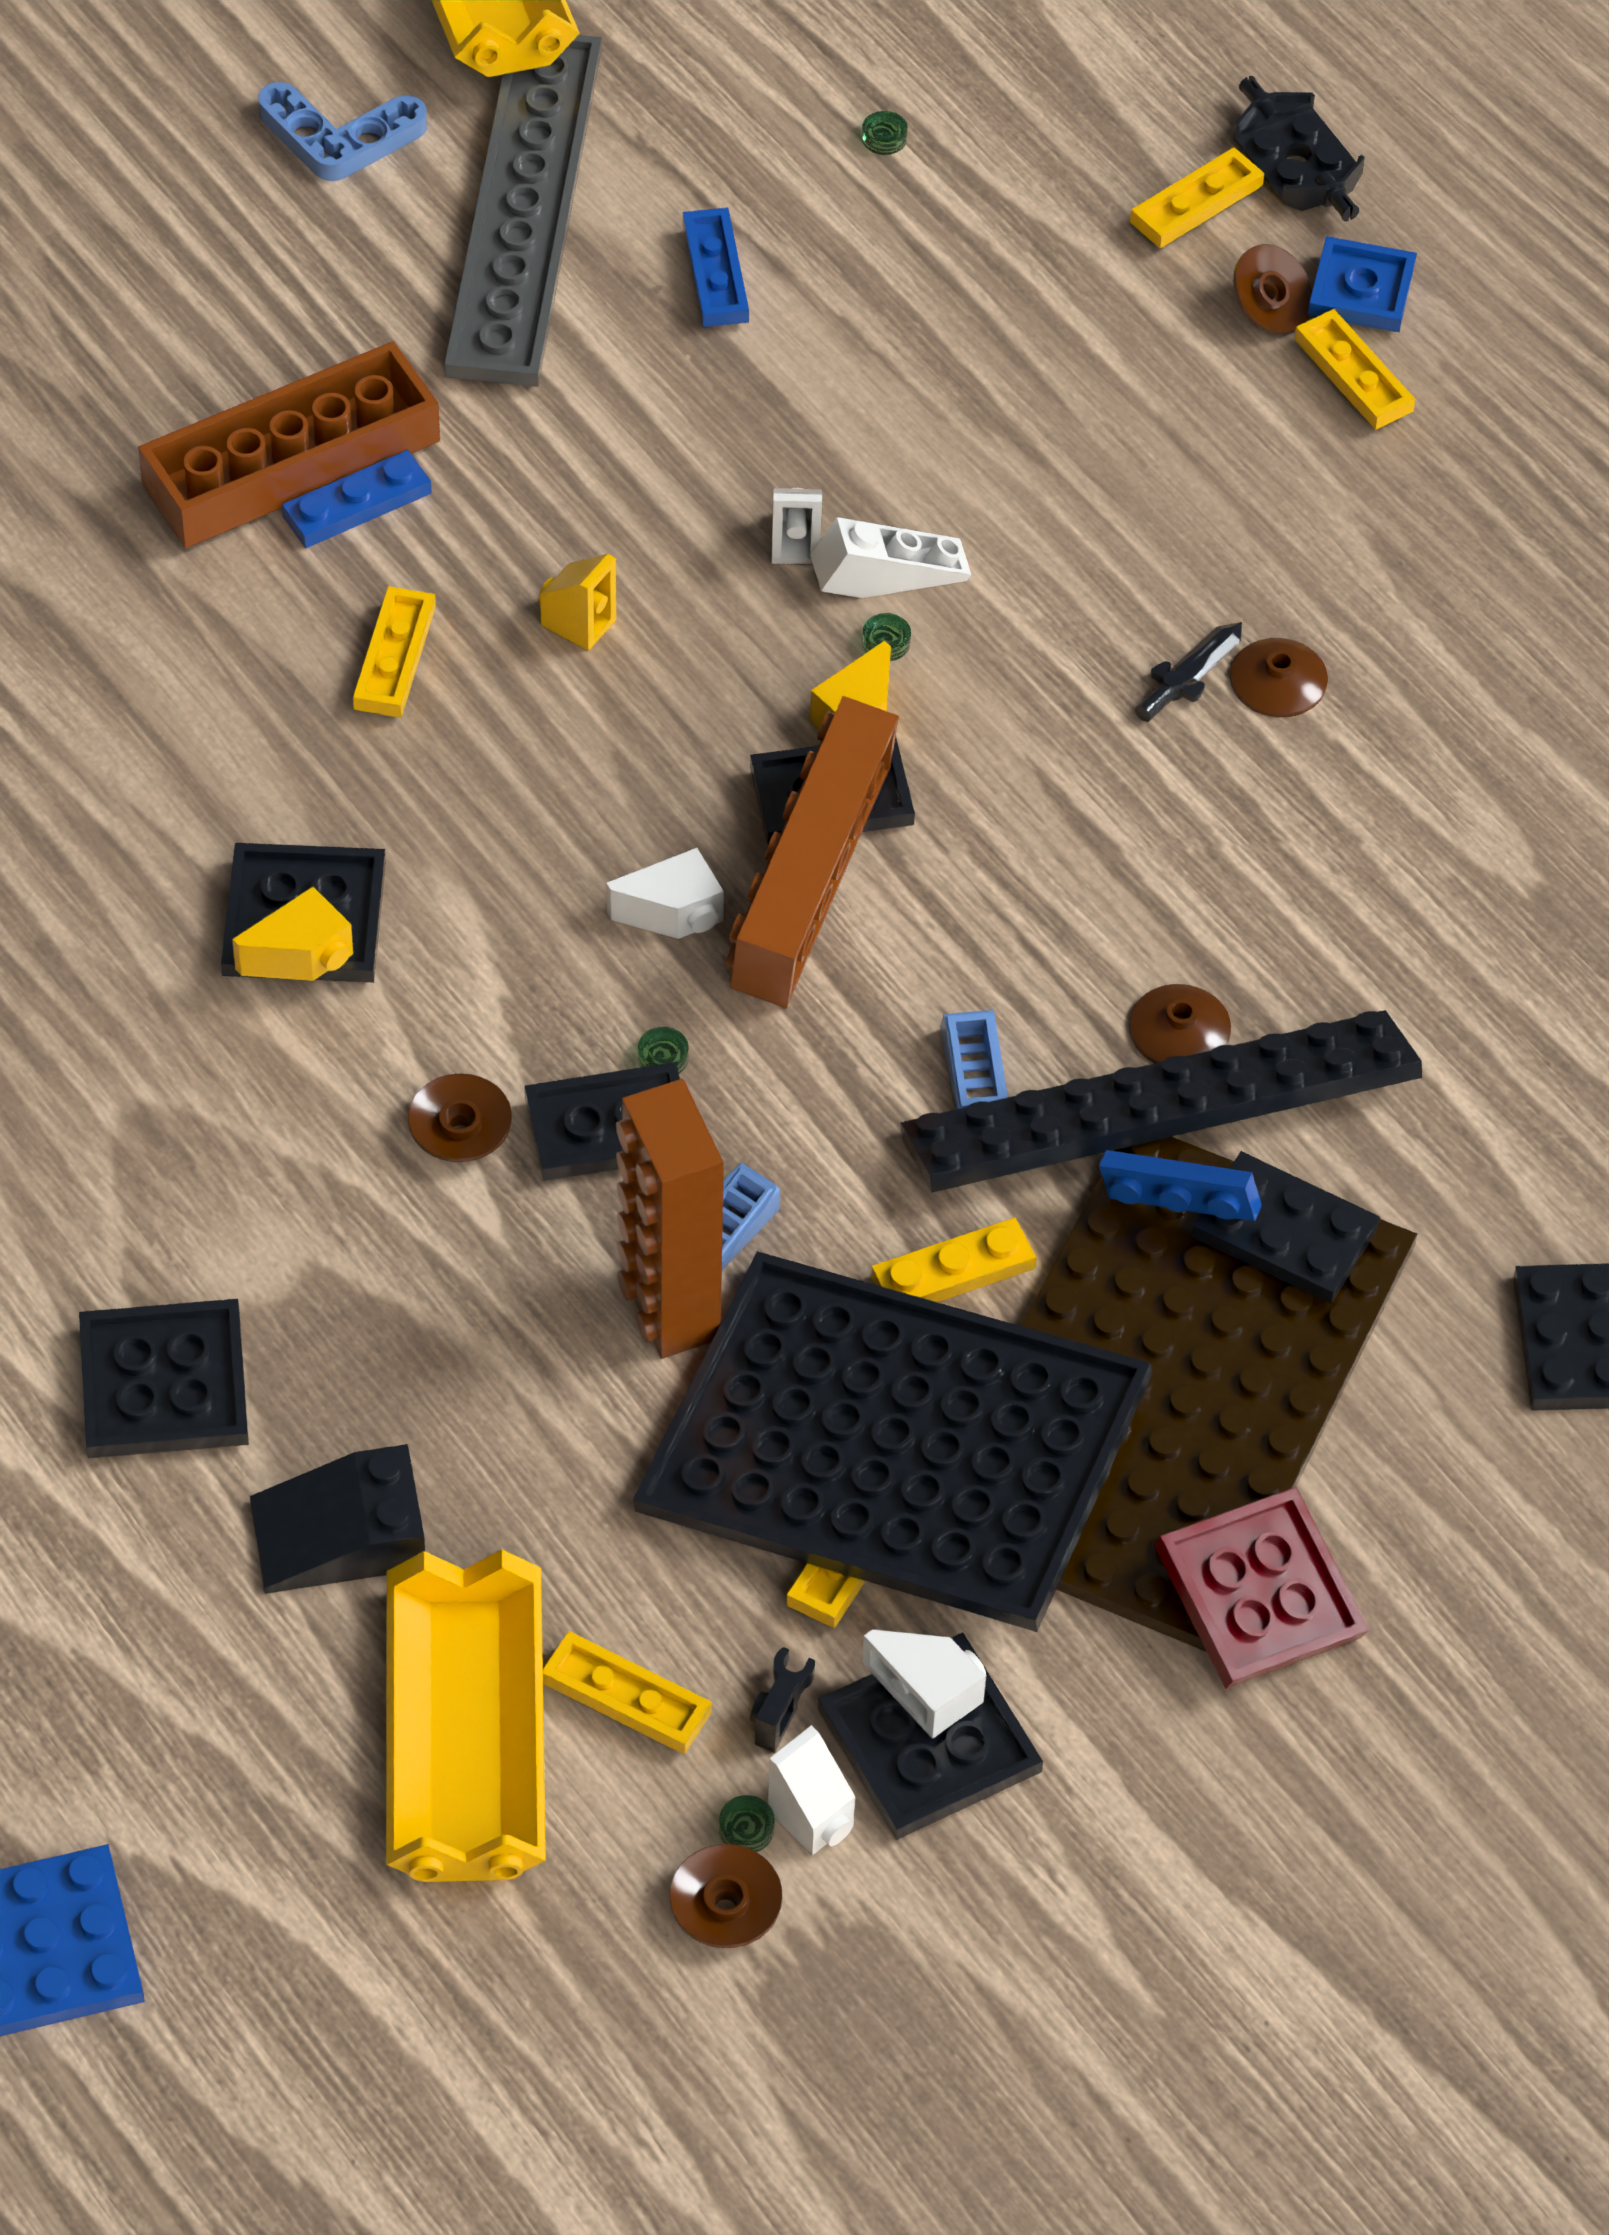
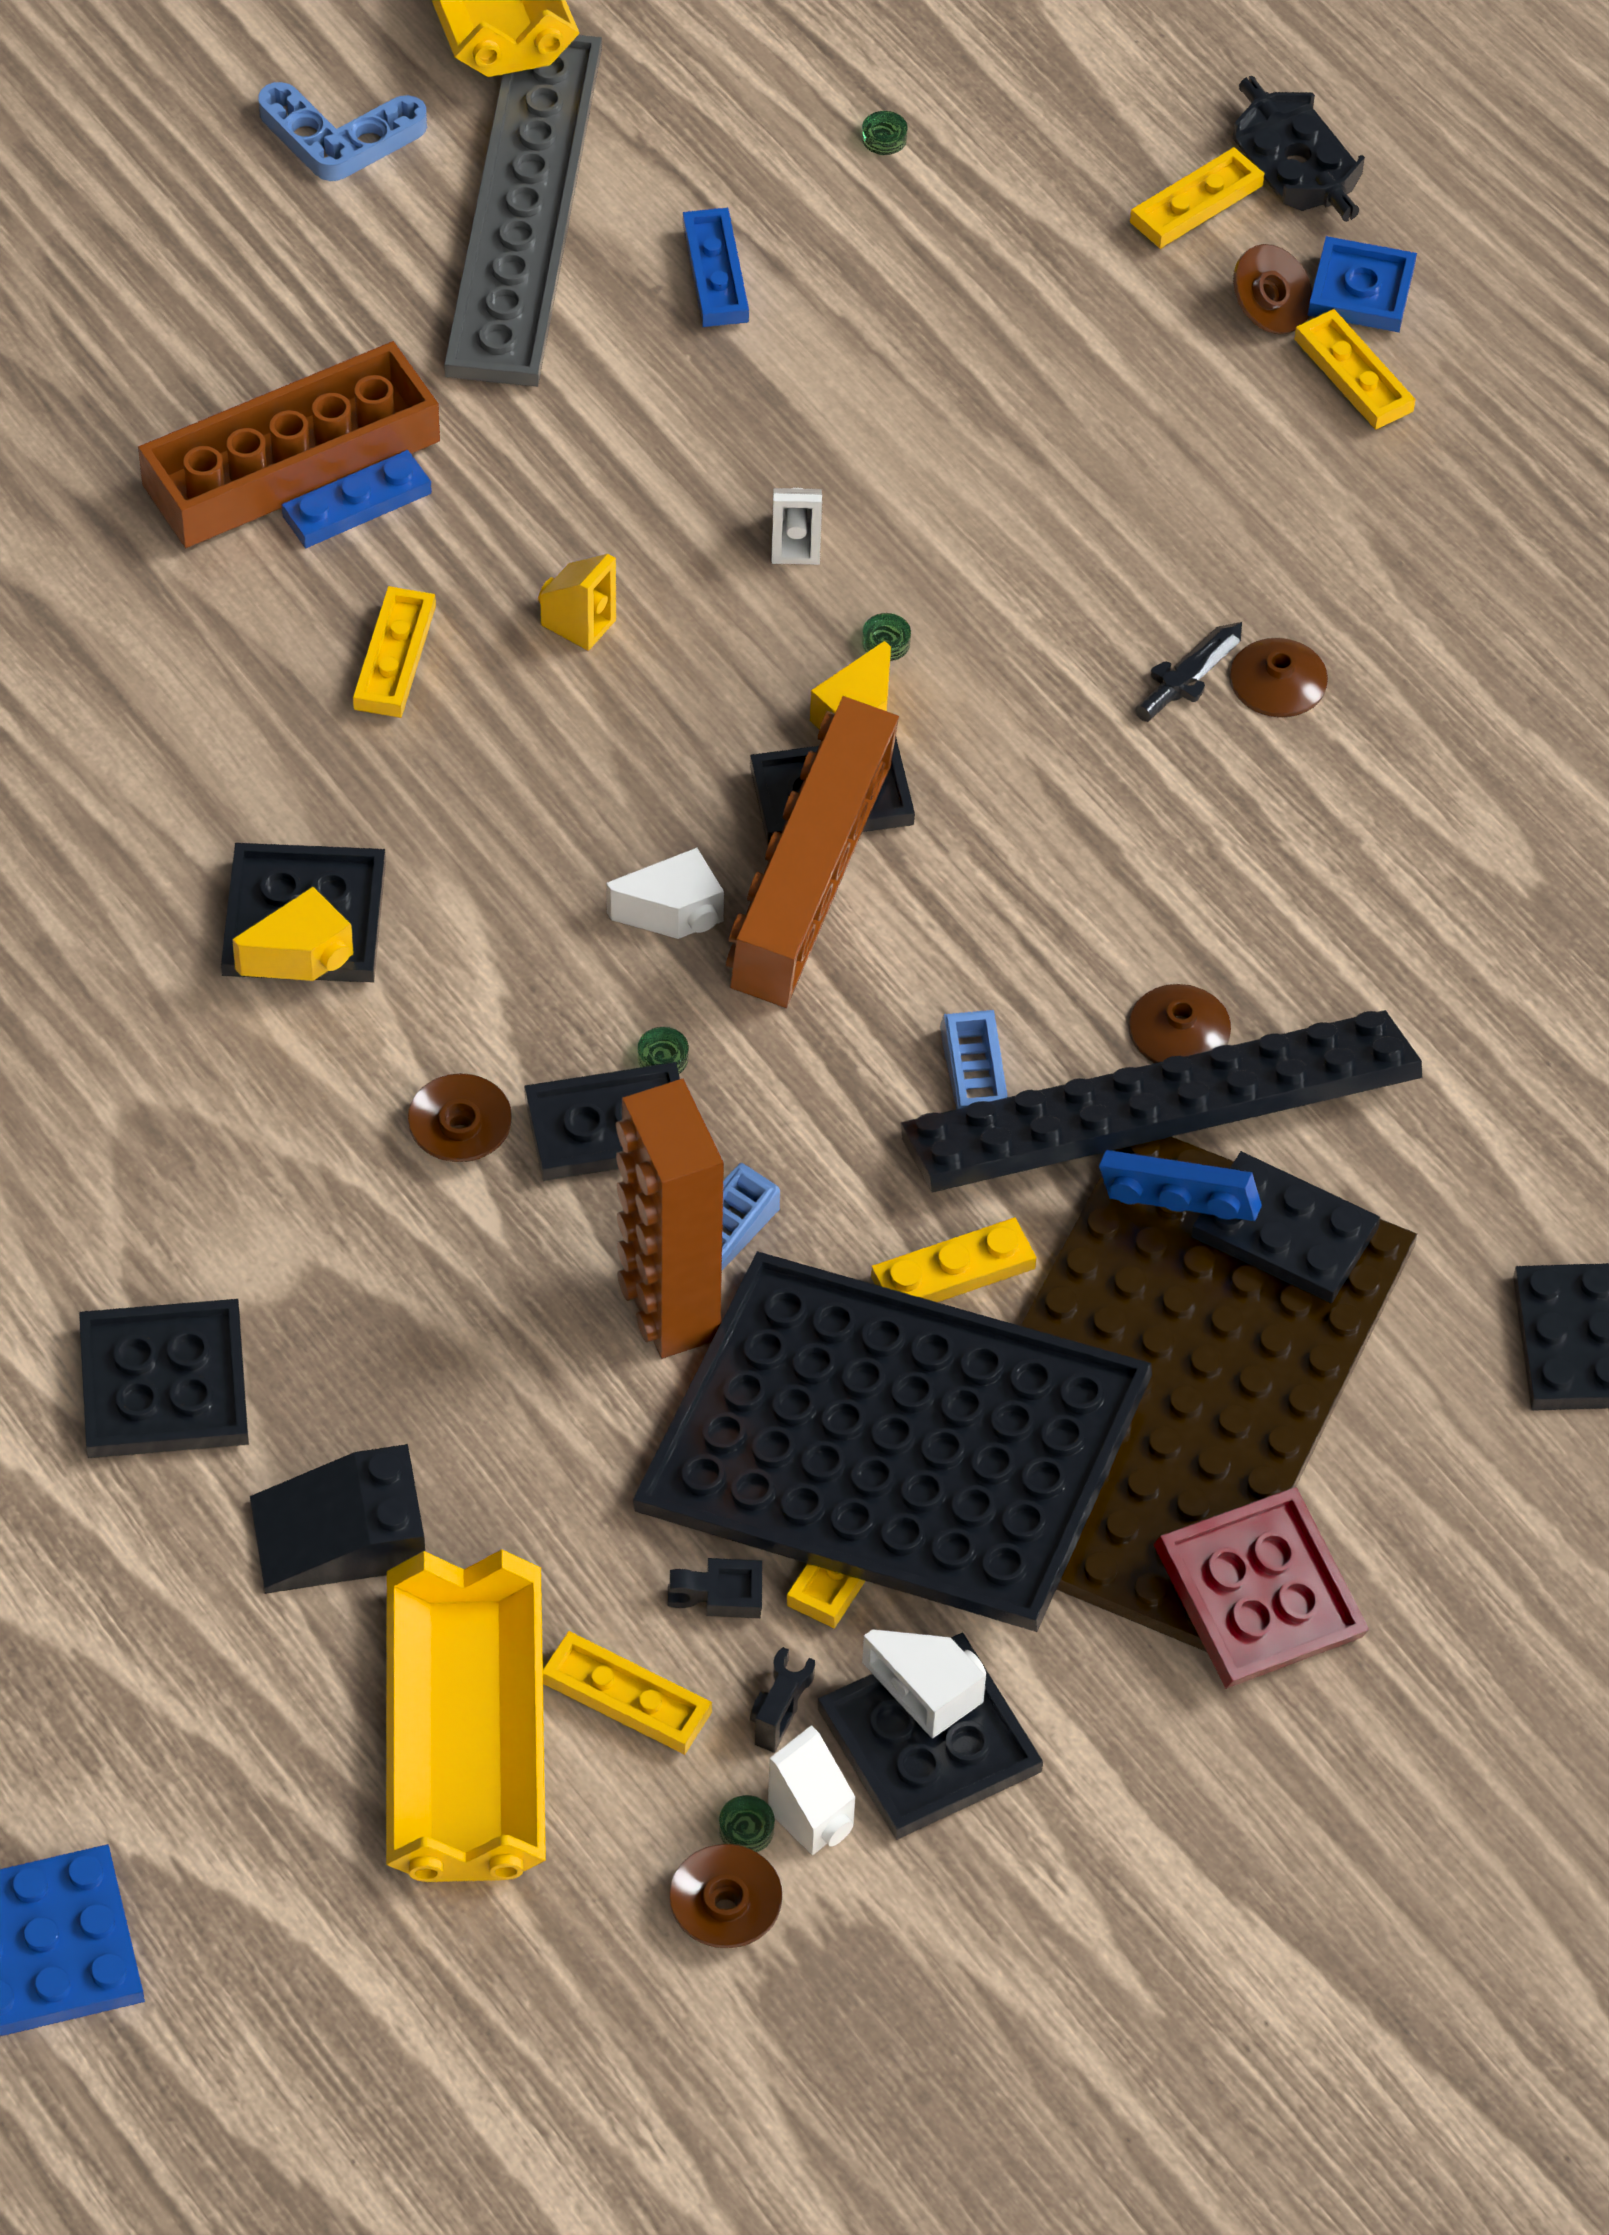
white slope [810,517,971,598] -> none
none -> black plate [667,1558,762,1619]

